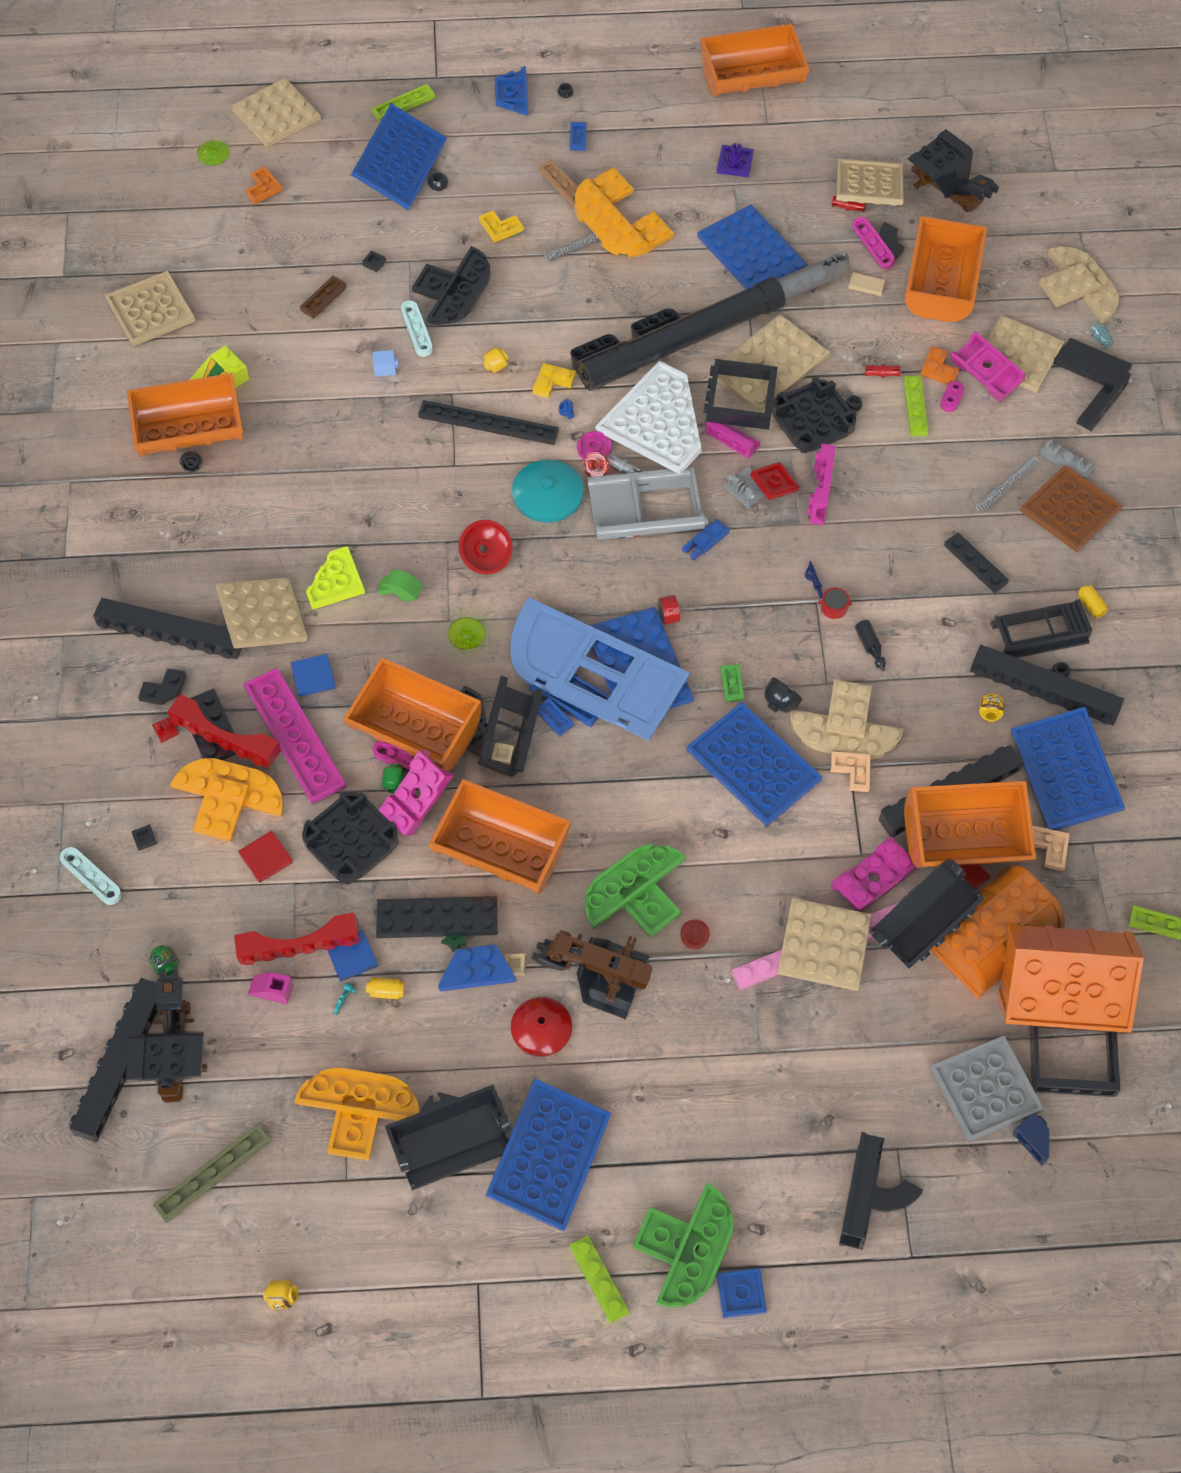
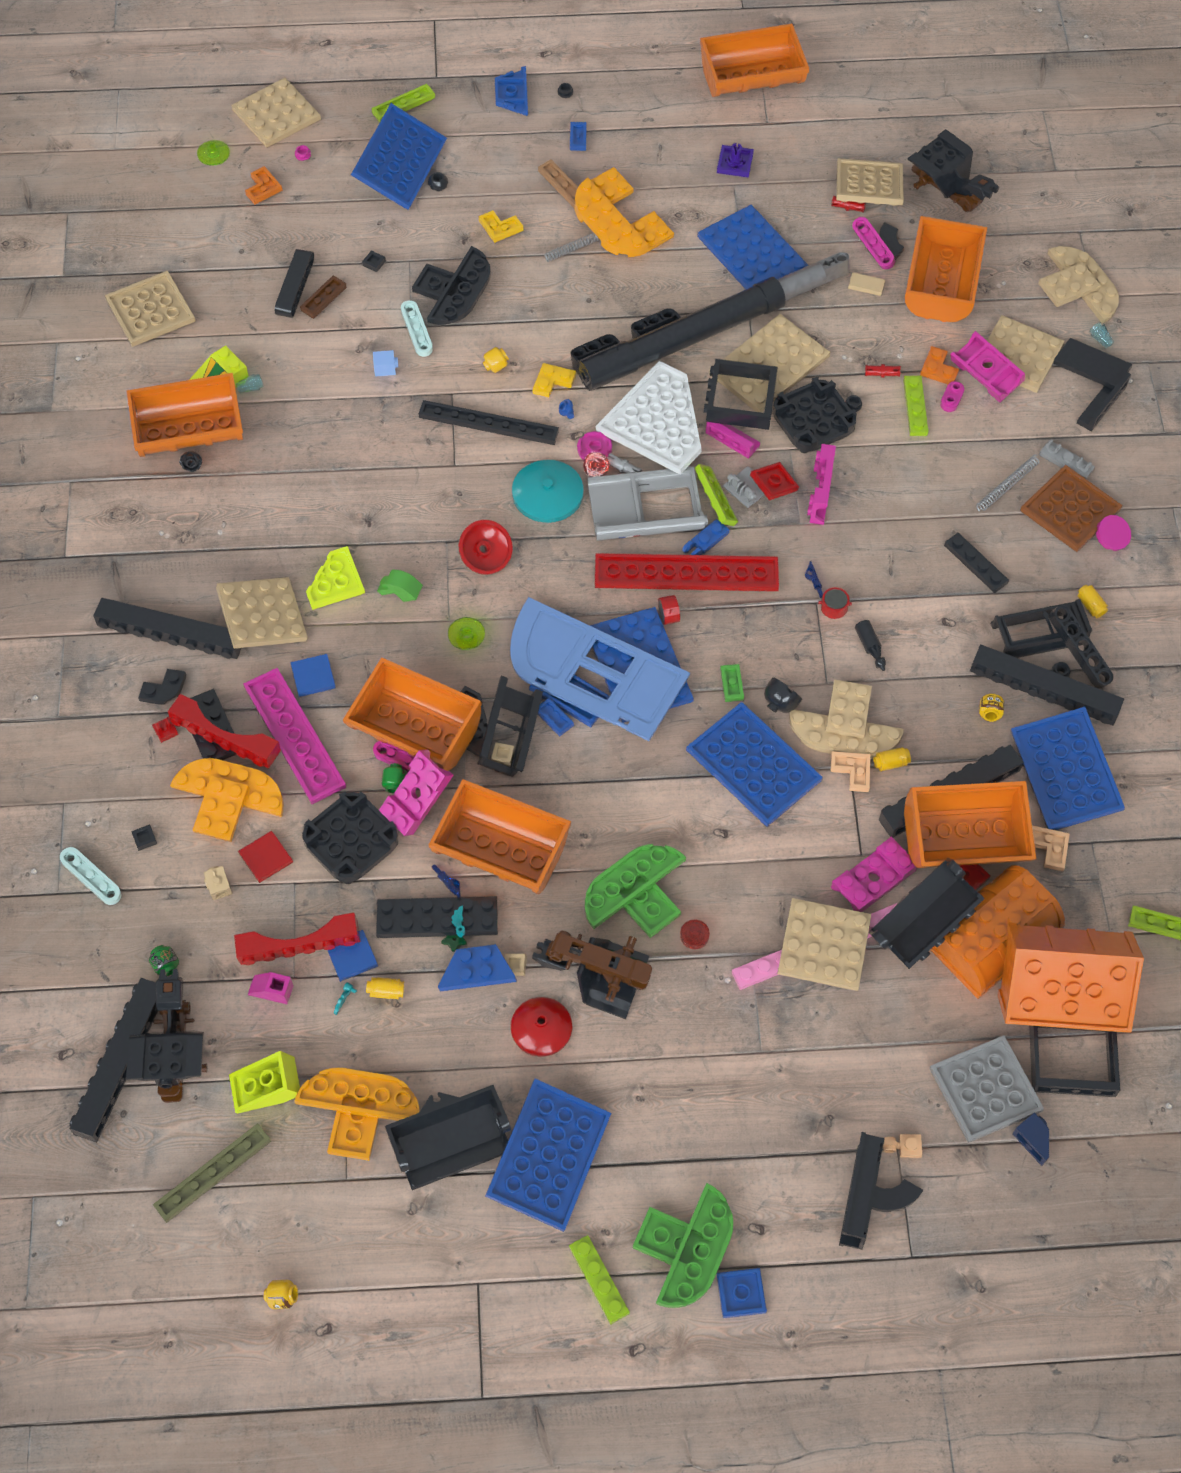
none -> tan head [203,866,232,900]
none -> neon yellow slope [229,1051,300,1114]
none -> clear light blue cone [236,374,264,393]
none -> black beam [275,249,314,318]
none -> dark pink plate [295,145,311,161]
none -> clear blue hand [432,864,460,898]
none -> teal piece [451,906,465,937]
none -> red plate [595,553,779,591]
none -> lime plate [694,464,738,526]
none -> yellow head [873,747,911,771]
none -> light nougat plate [882,1134,922,1158]
none -> black beam [1049,605,1113,688]
none -> dark pink tile [1096,515,1131,551]

